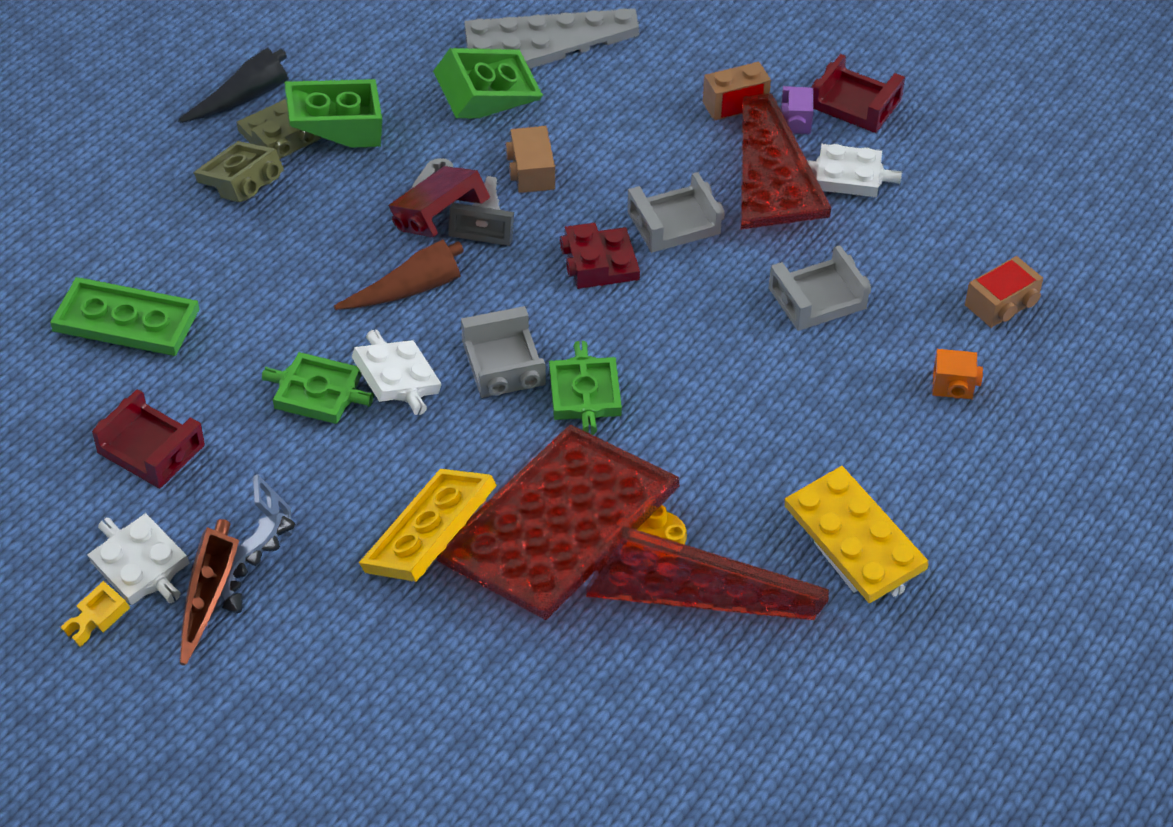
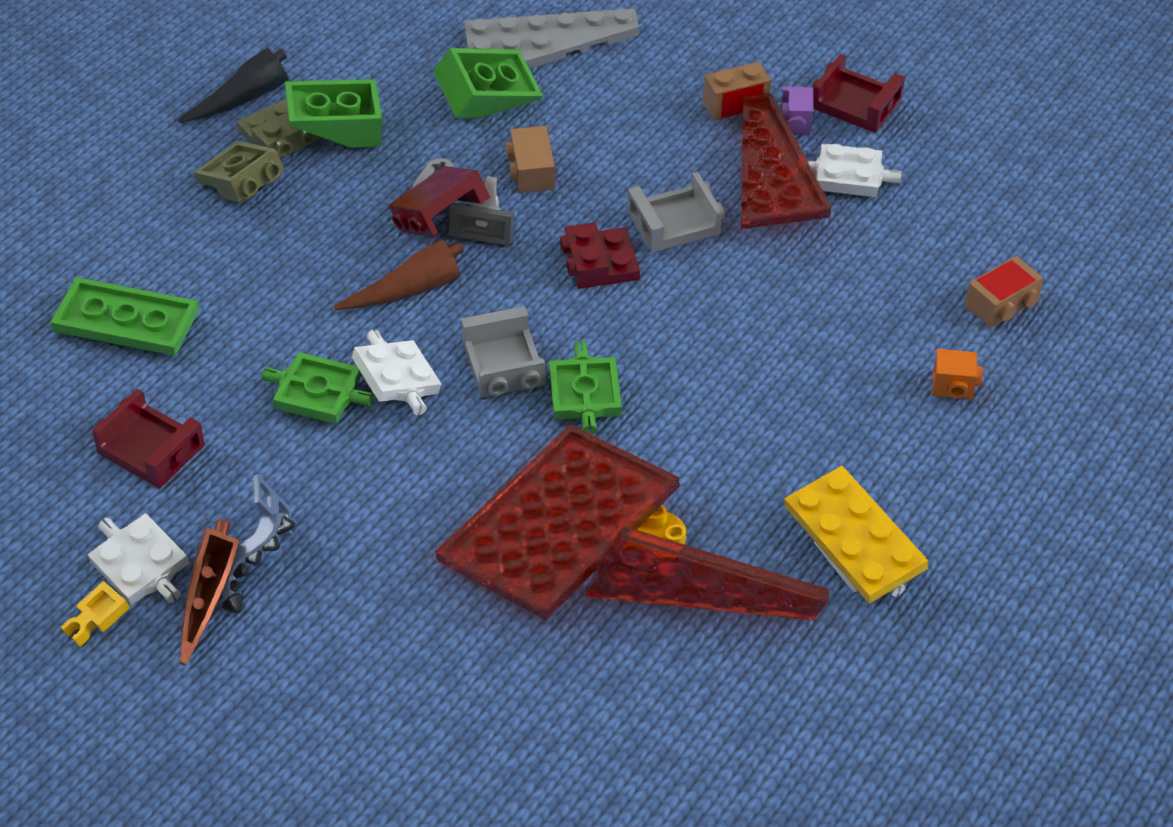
yellow plate [359,468,497,582] -> none
light grey panel [769,245,871,331] -> none

